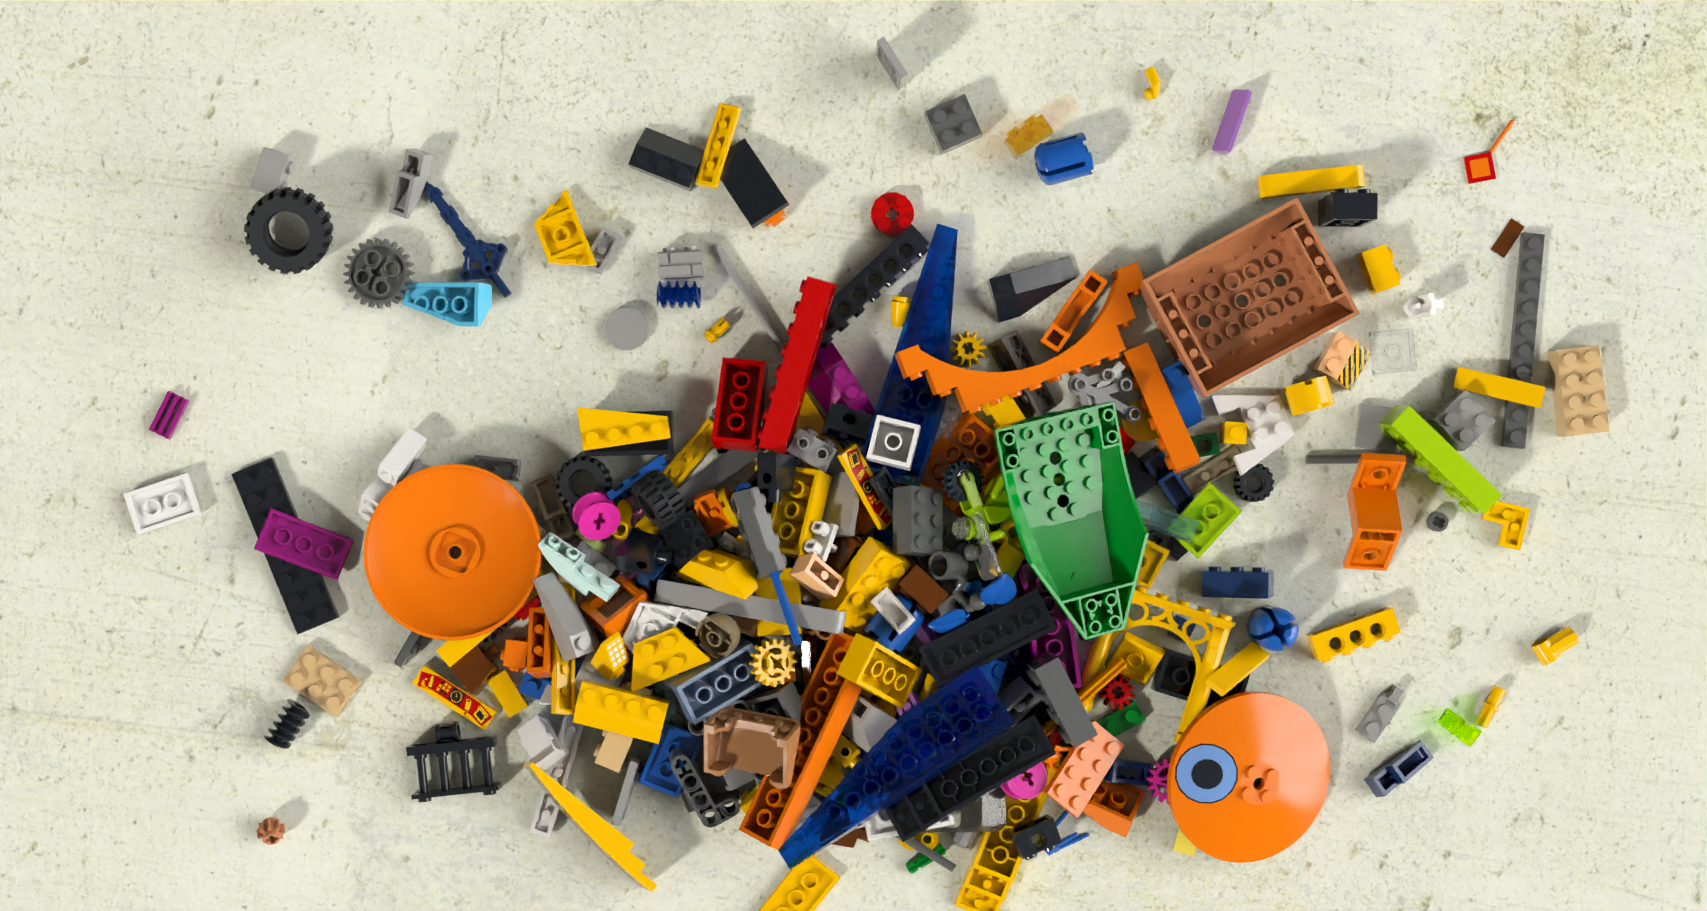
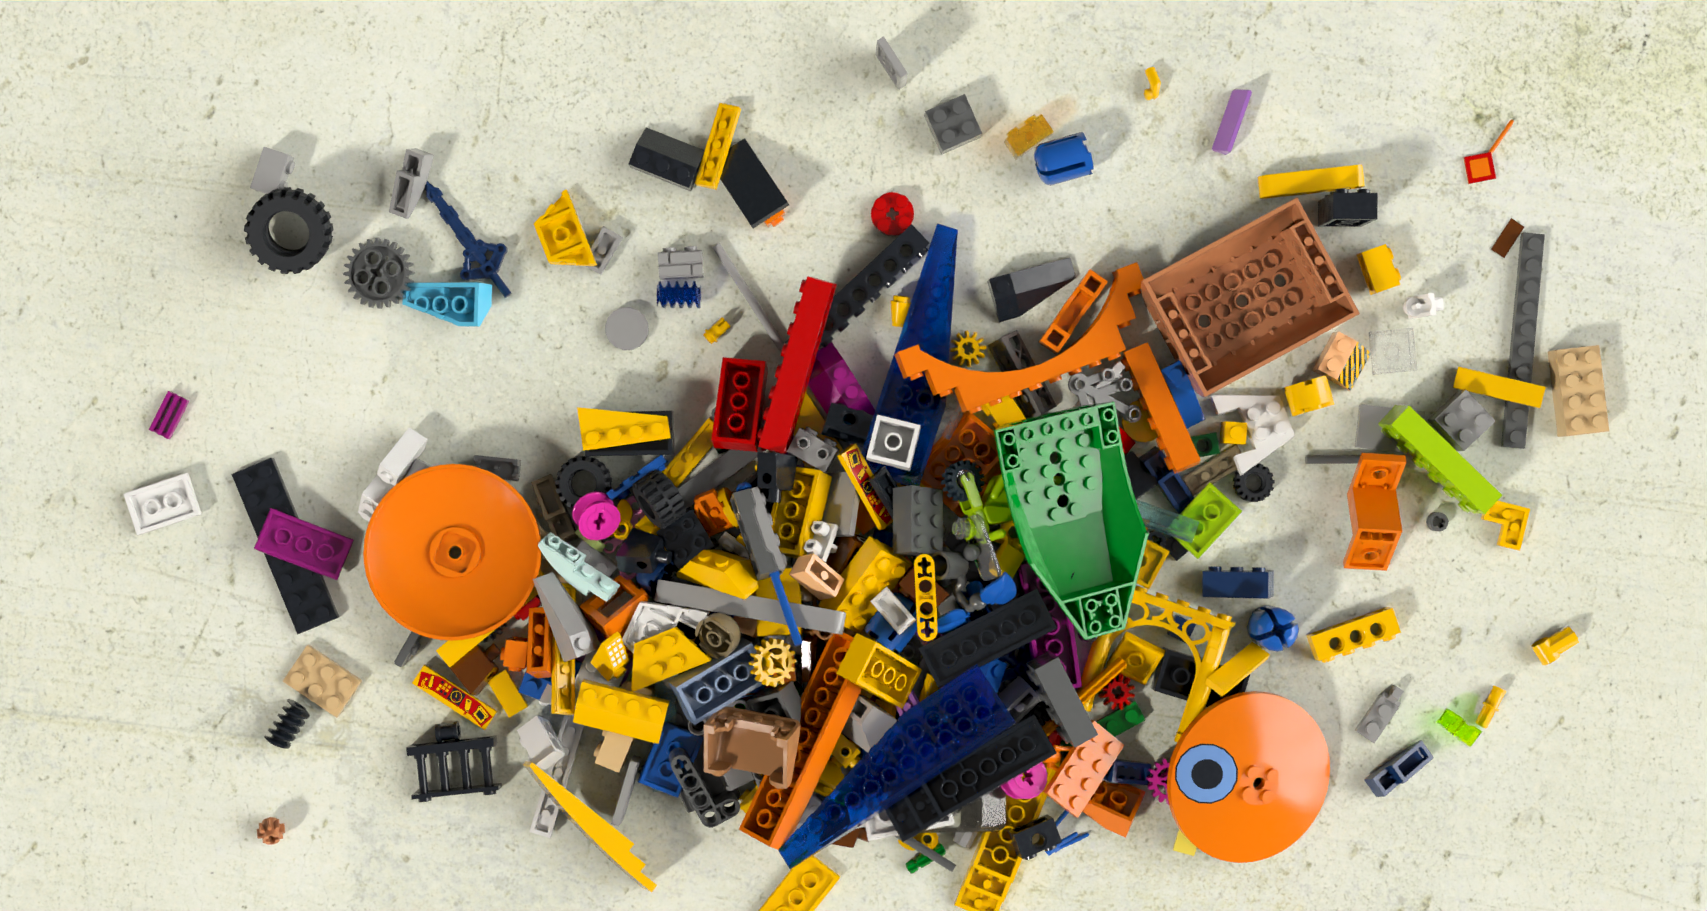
none -> yellow beam [914,554,938,641]

